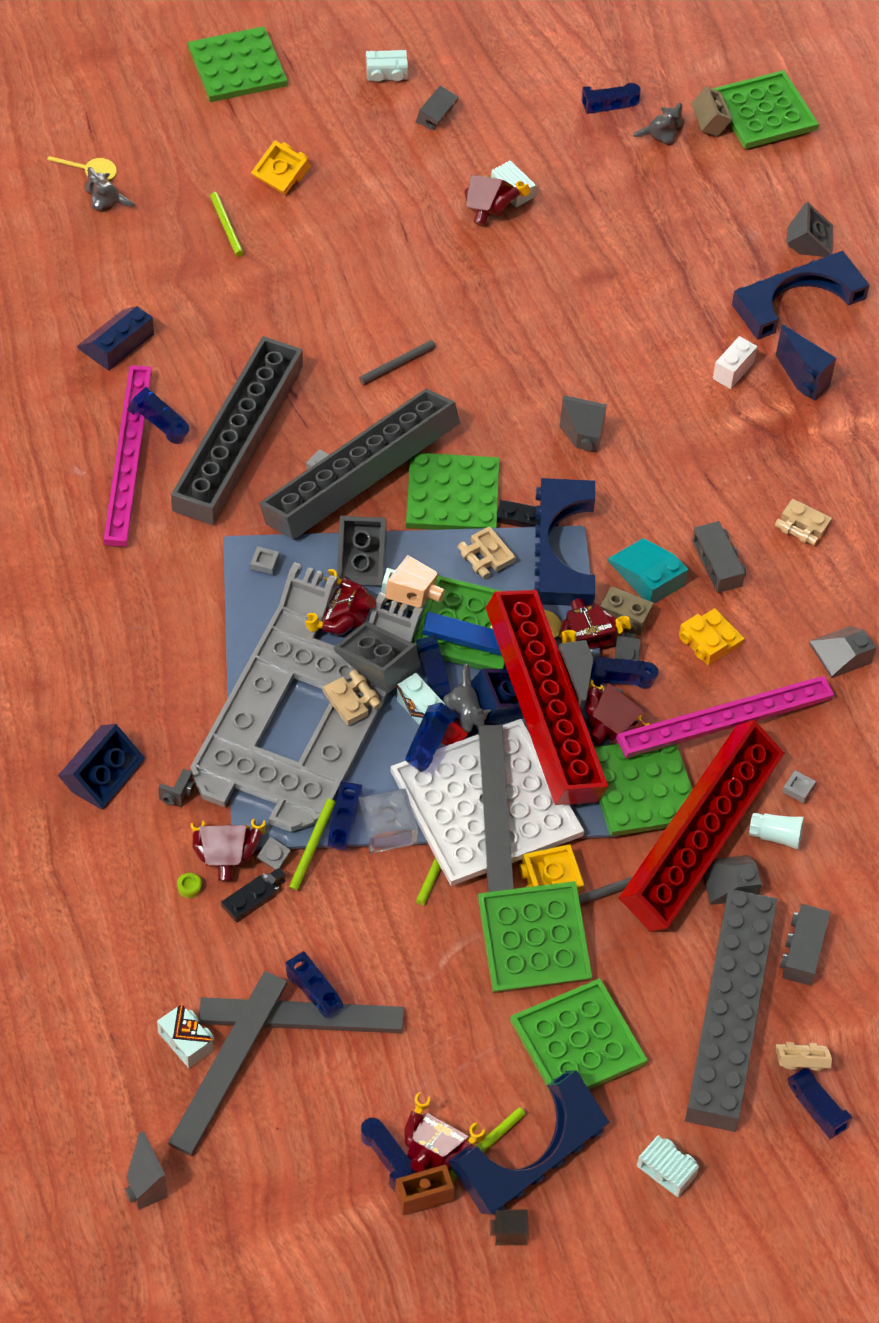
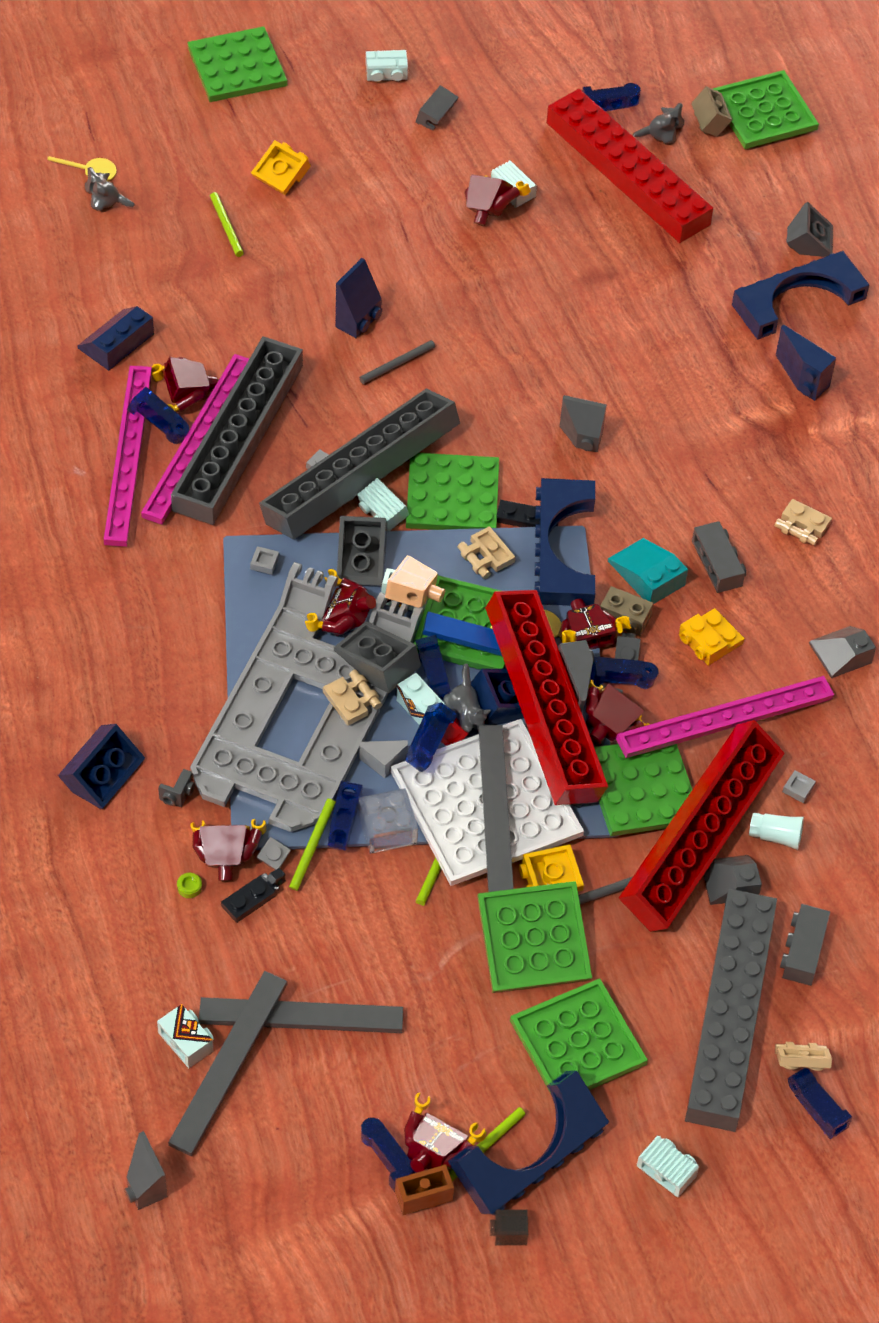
clear blue leg [285,951,343,1018] -> none
white brick [713,336,757,389] -> none
none -> dark pink plate [141,354,249,525]
none -> dark red torso [152,357,218,422]
none -> dark blue slope [335,258,382,338]
none -> light aqua brick [358,478,409,531]
none -> light grey slope [359,740,408,778]
none -> red brick [546,89,714,243]

